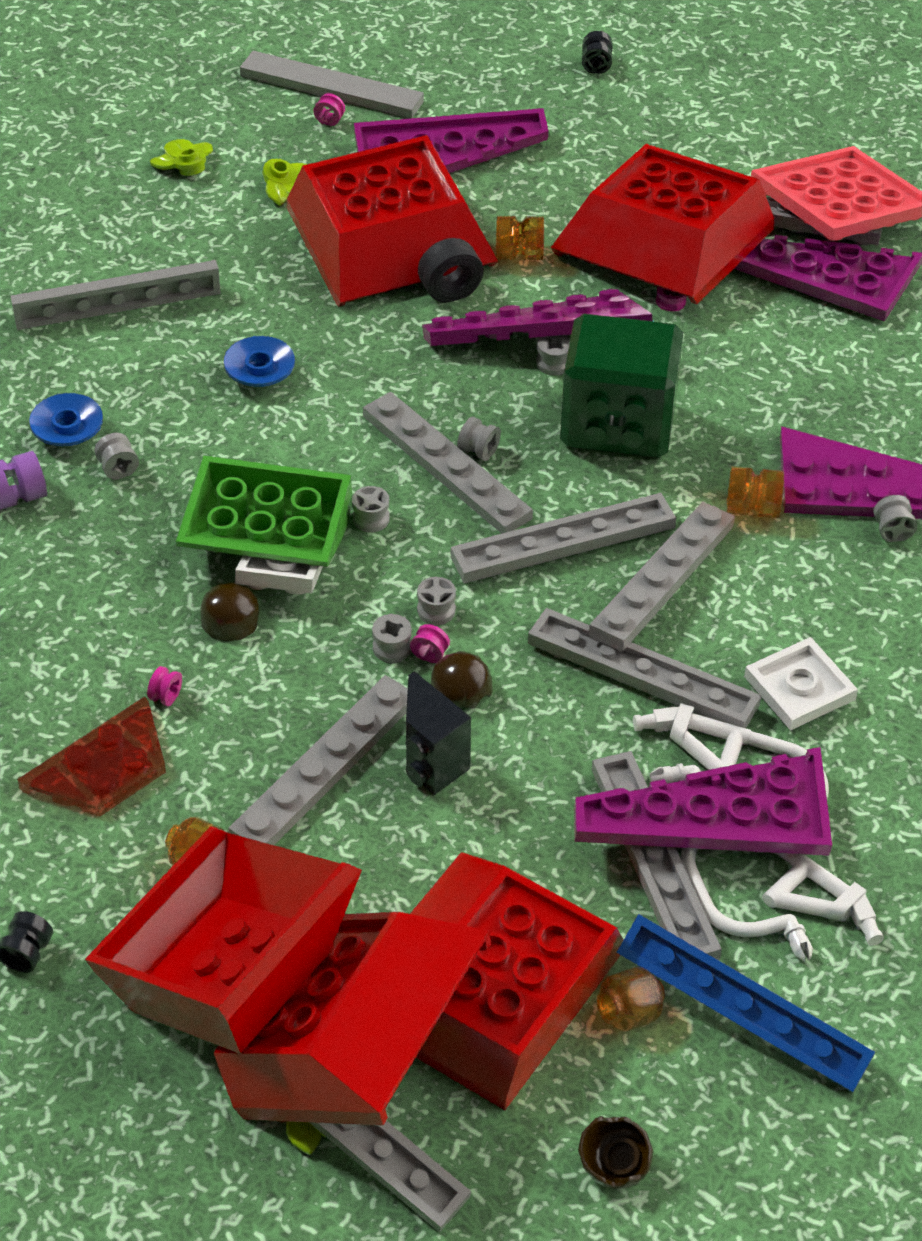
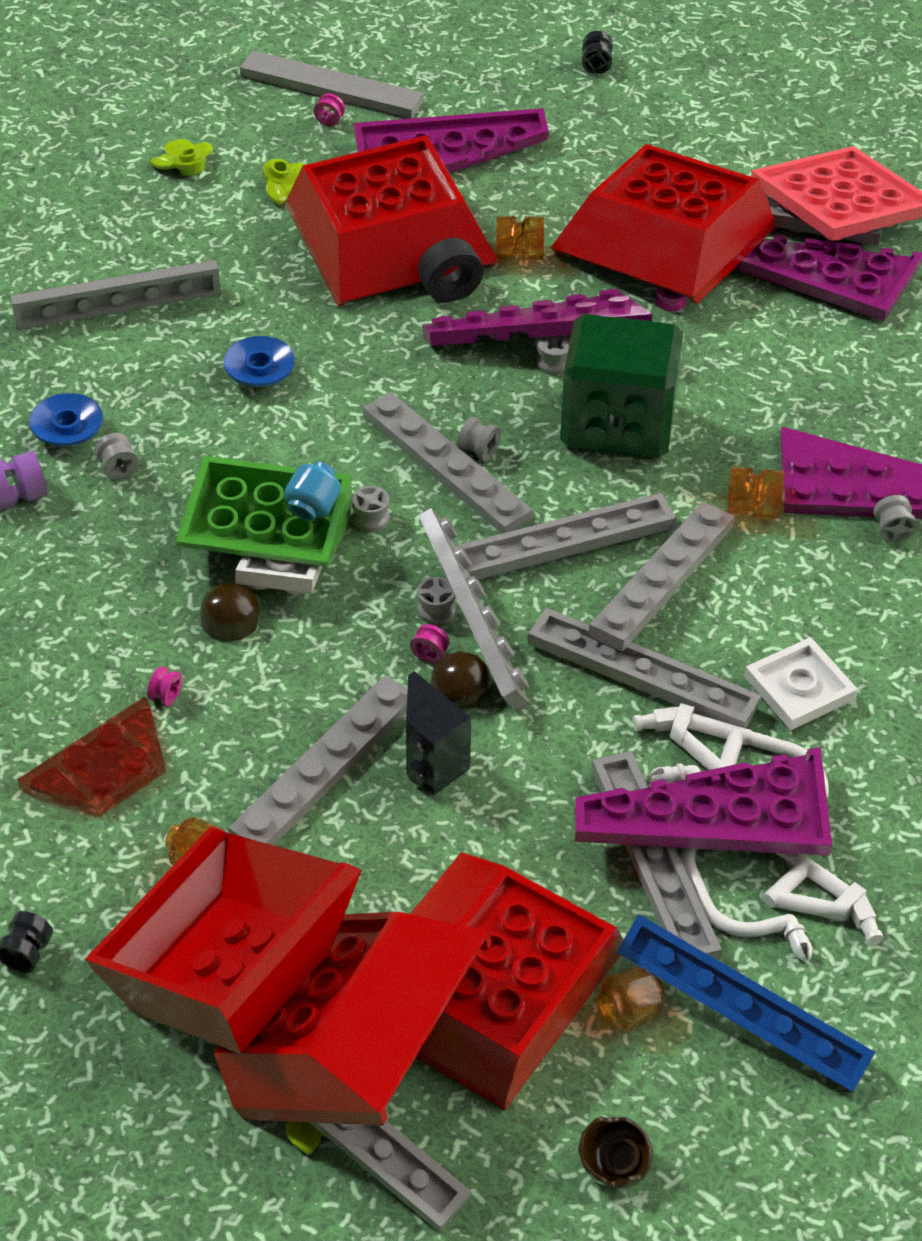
light grey wheel [372,614,412,663] -> none
none -> dark azure head [284,462,341,521]
none -> light grey plate [418,508,531,712]

